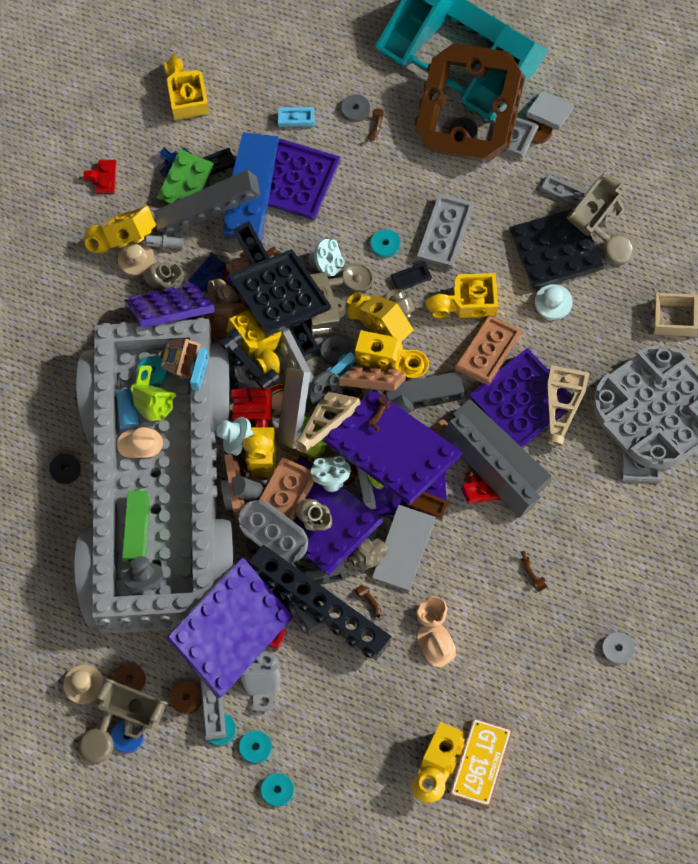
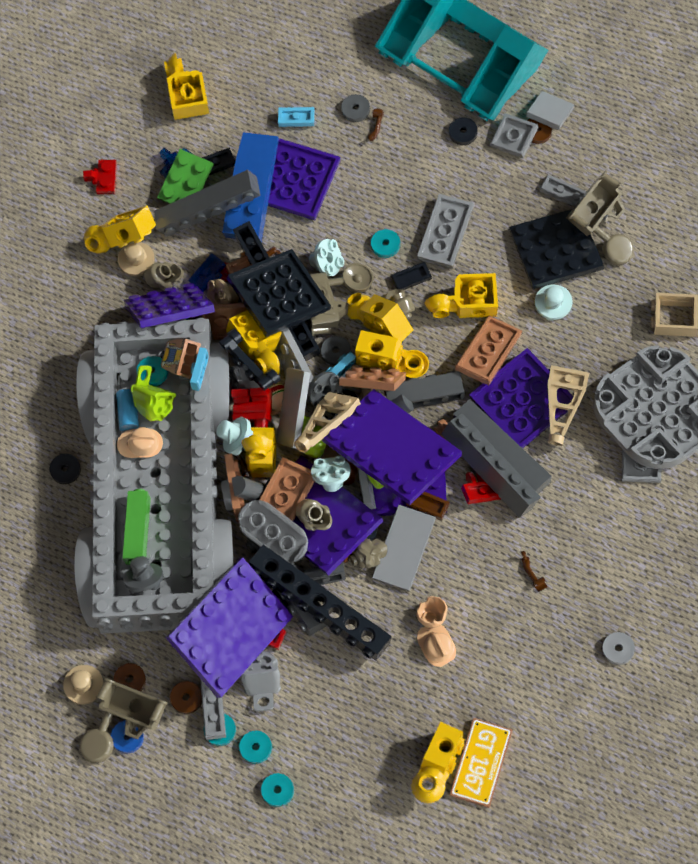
light grey pin [145,235,183,250] -> none
reddish brown piece [355,585,384,620] -> none
reddish brown piece [369,394,391,432] -> none
reddish brown panel [415,43,526,162] -> none

